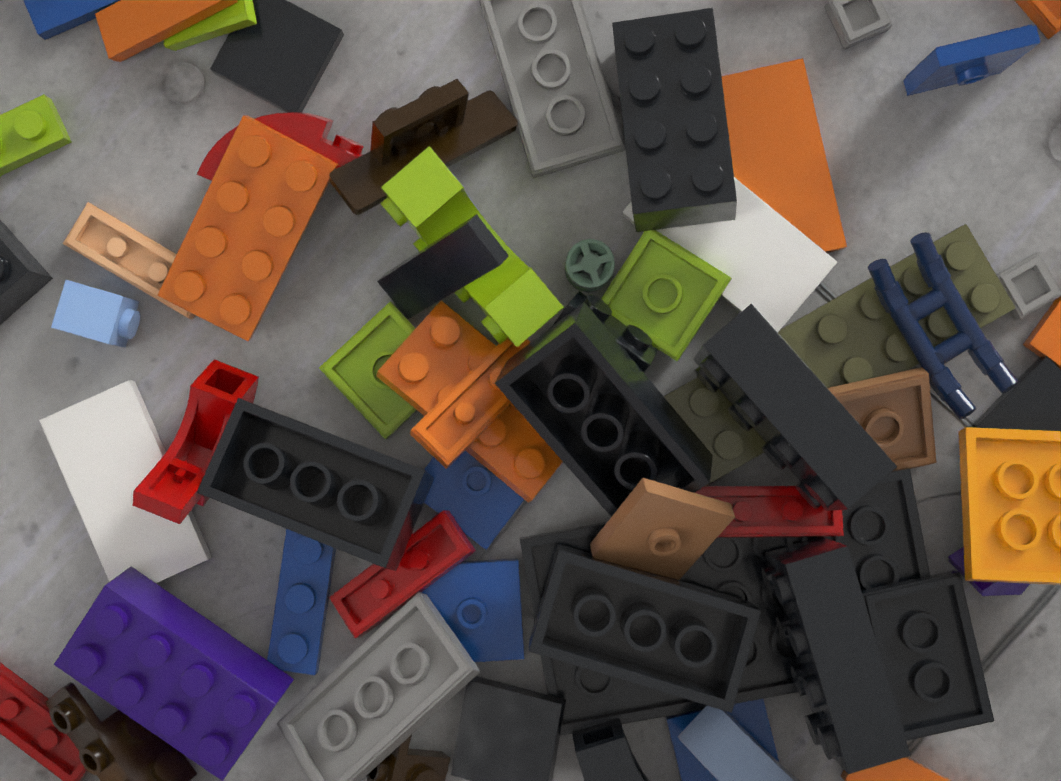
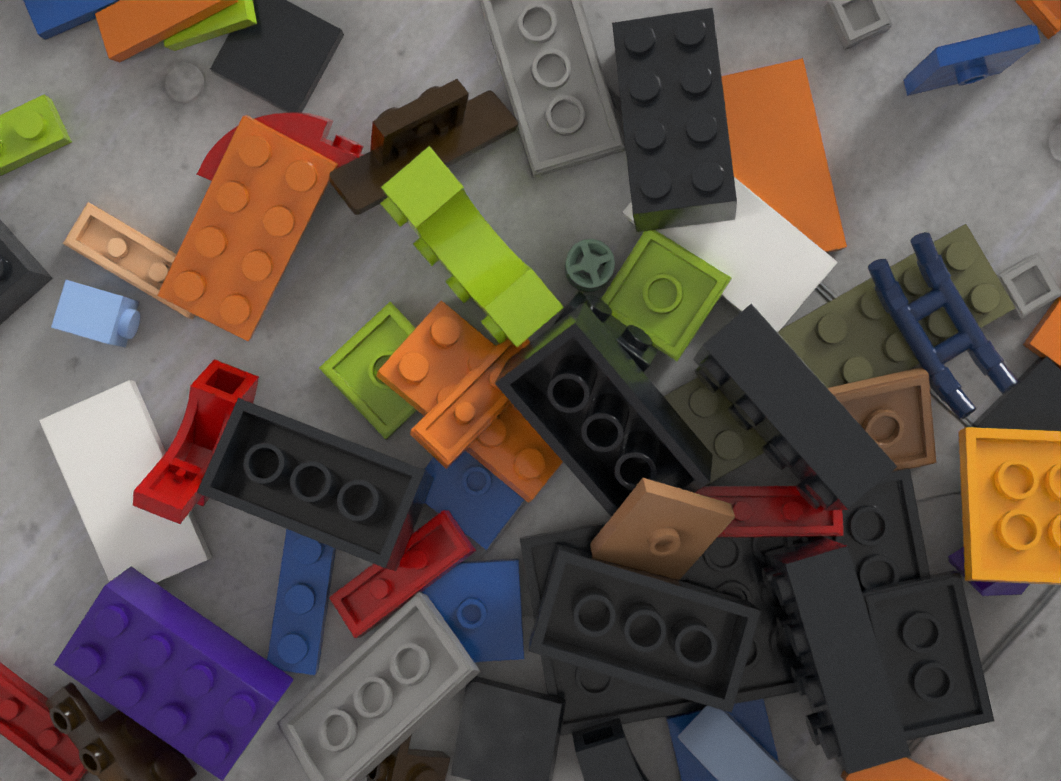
black tile [377,214,509,319] -> none

